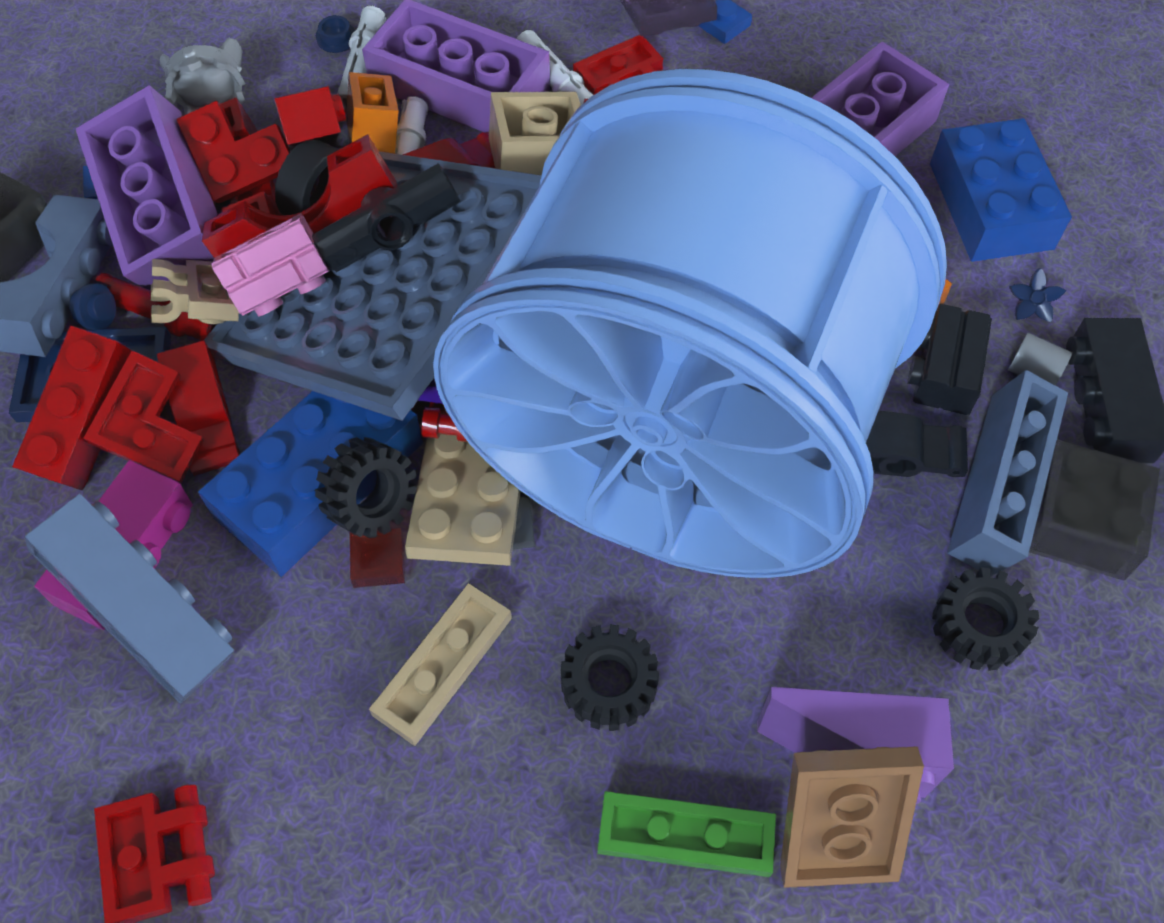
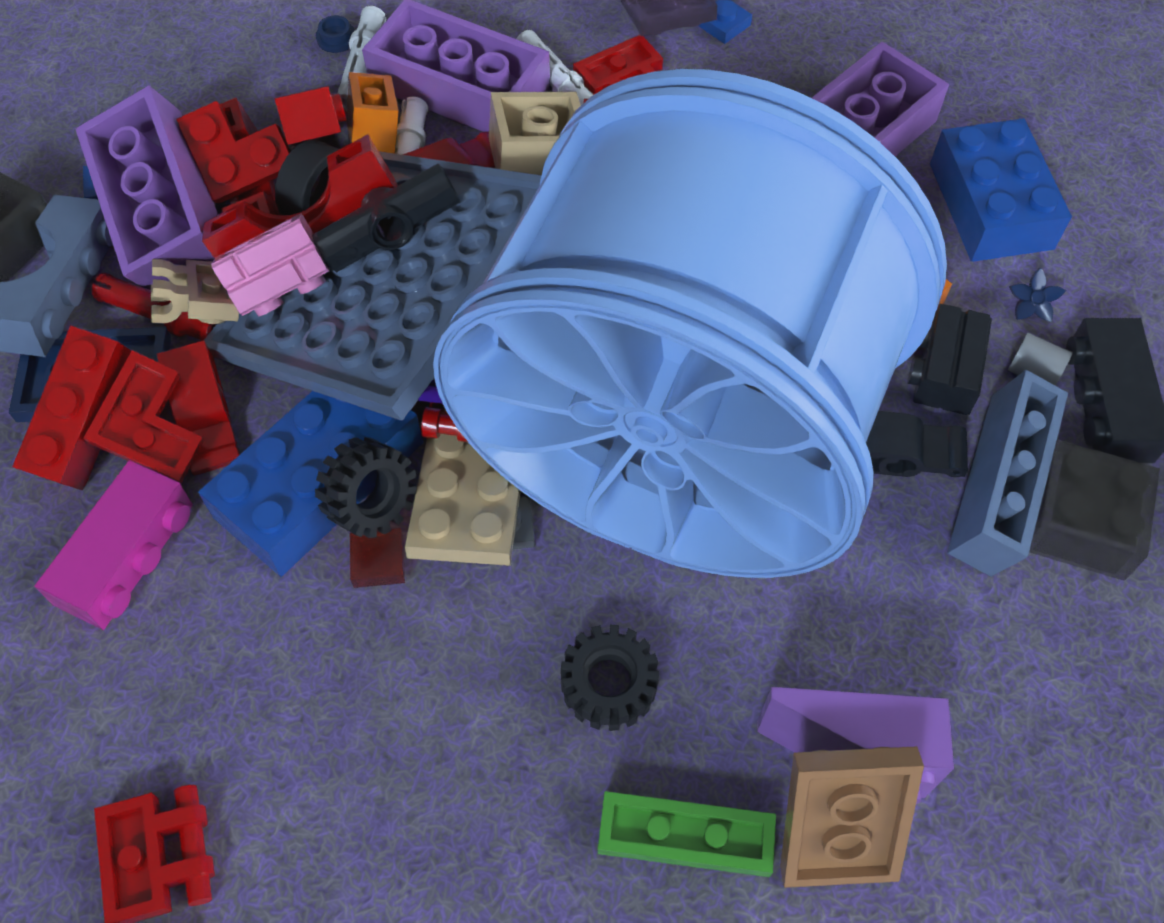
sand blue brick [24,493,234,704] -> none
dark blue plate [69,283,116,330] -> none
light grey hair [159,37,246,115] -> none
tan plate [369,583,512,746] -> none
black tyre [932,567,1039,671] -> none

